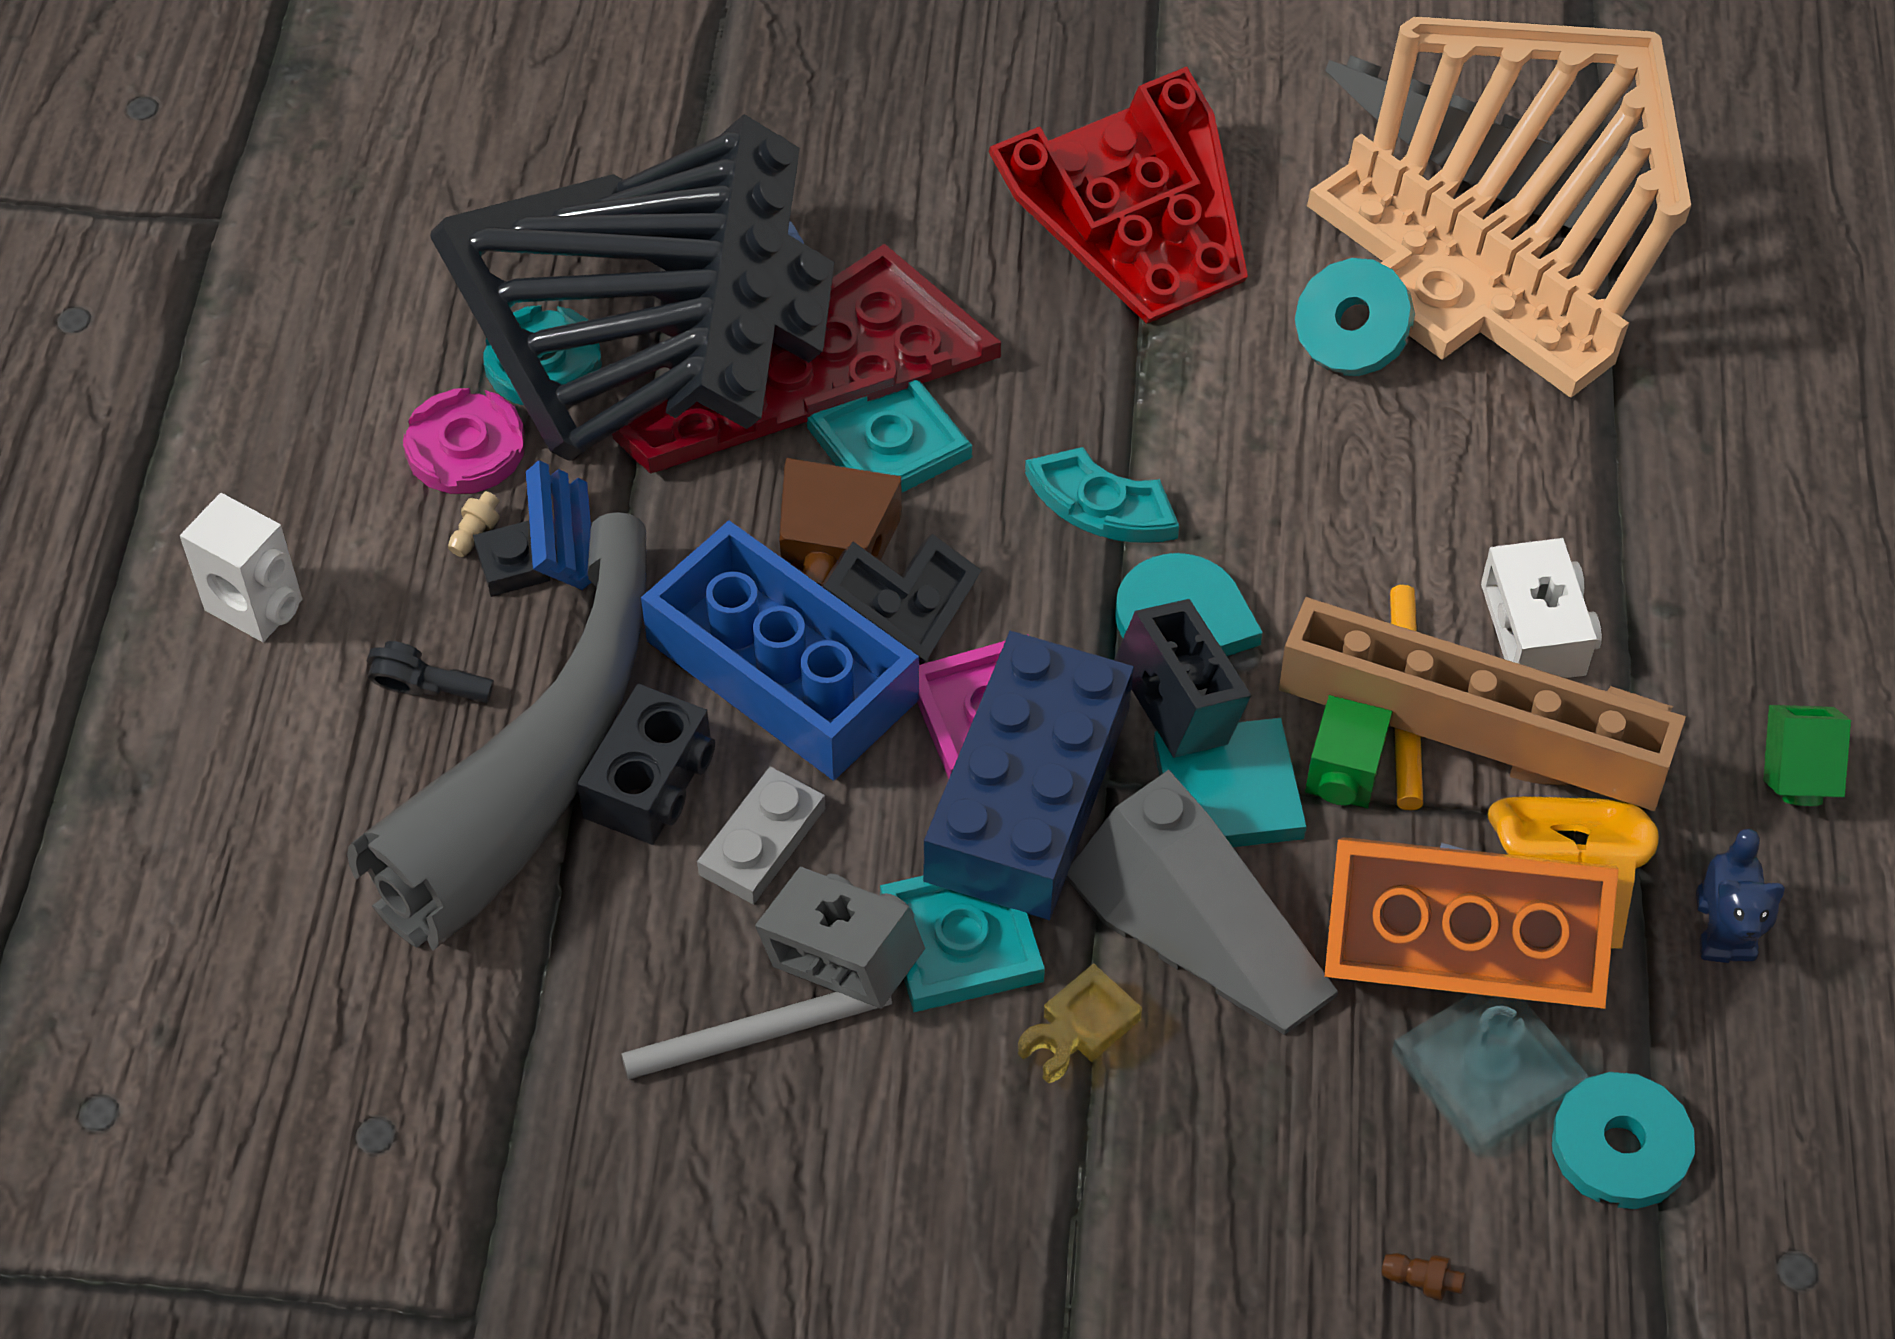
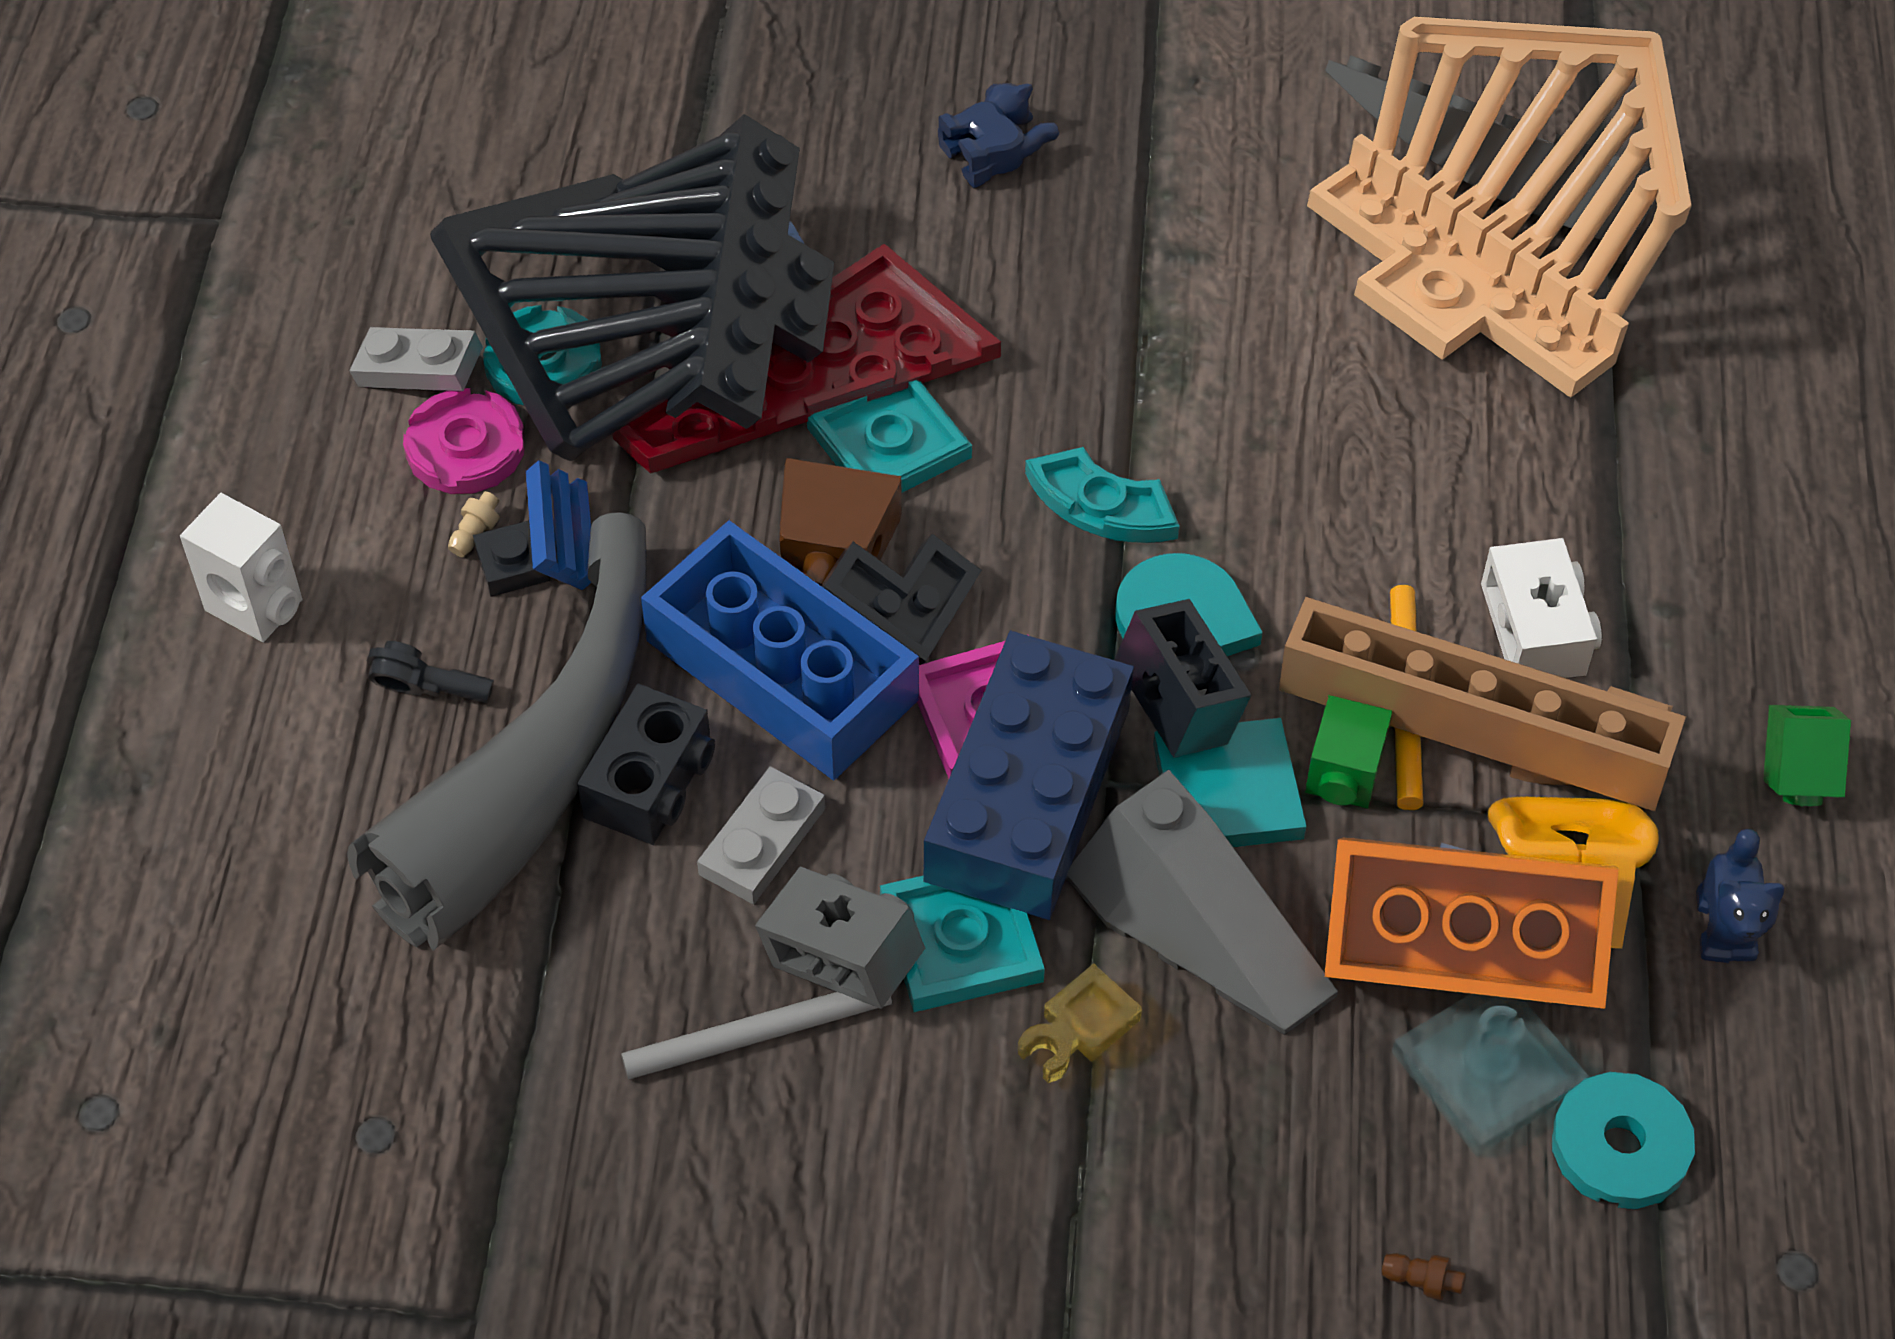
red wedge [988,67,1248,324] -> none
teal tile [1295,258,1415,376] -> none
none -> light grey plate [349,327,483,391]
none -> dark blue animal [938,83,1060,188]

